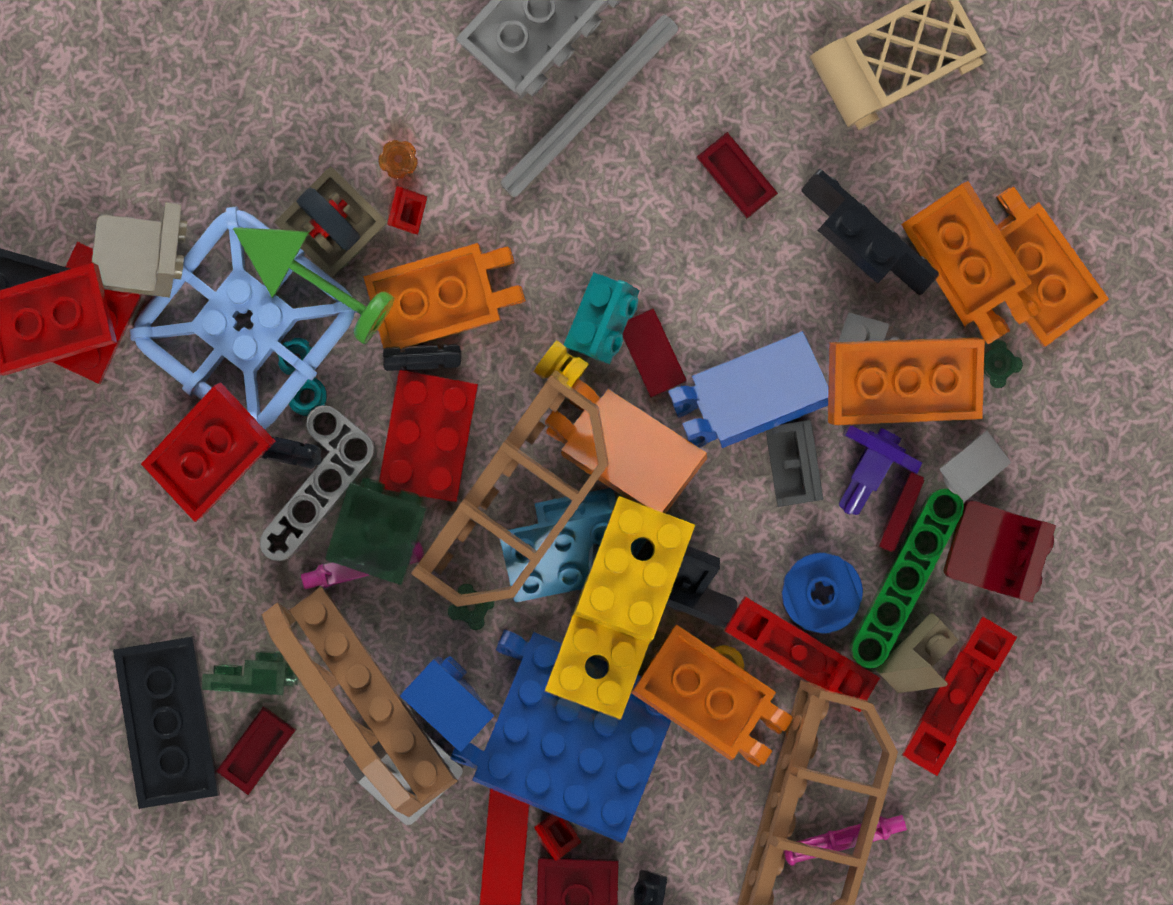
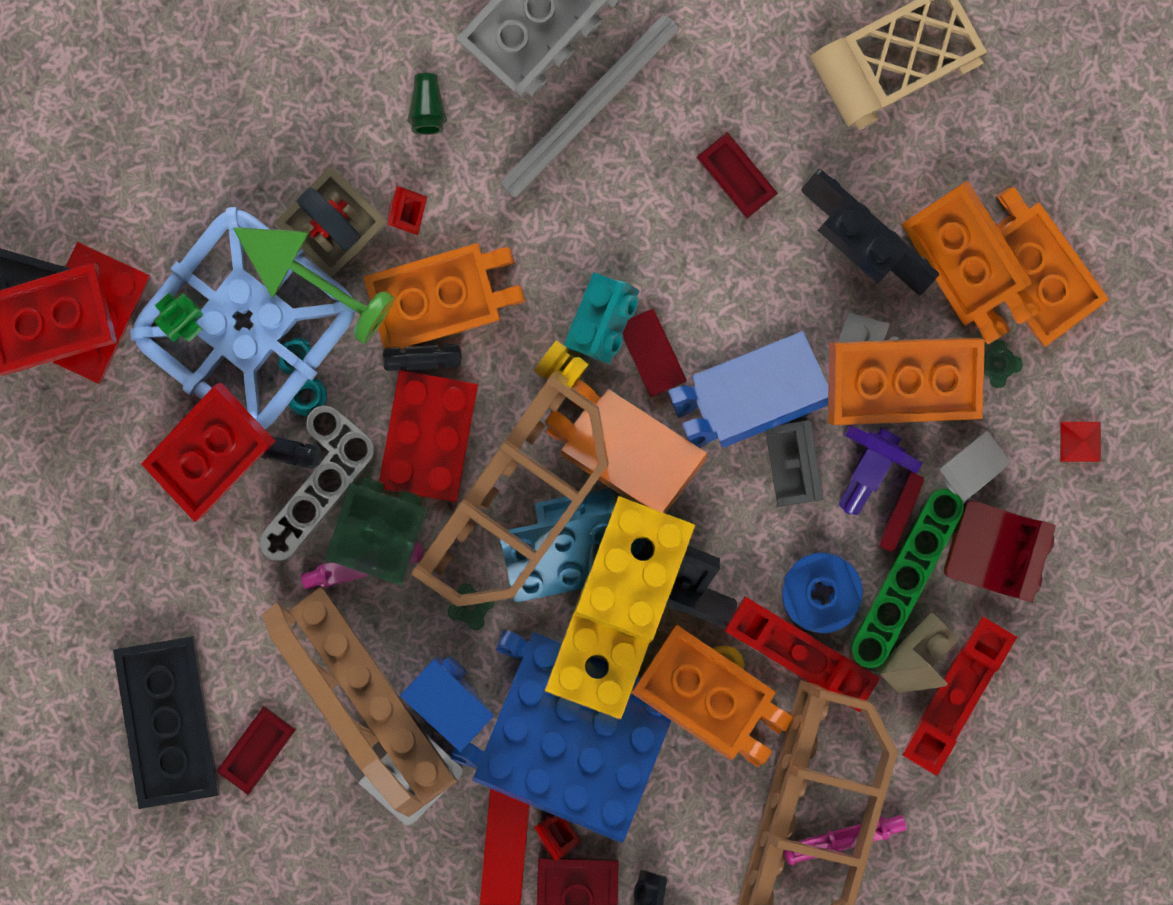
dark tan bracket [92,202,187,298] -> none
clear green plate [201,650,299,695] -> none
clear orange plate [378,140,418,179] -> none
none -> green gear [154,292,204,342]
none -> dark green cone [407,73,447,135]
none -> red slope [1060,422,1101,462]

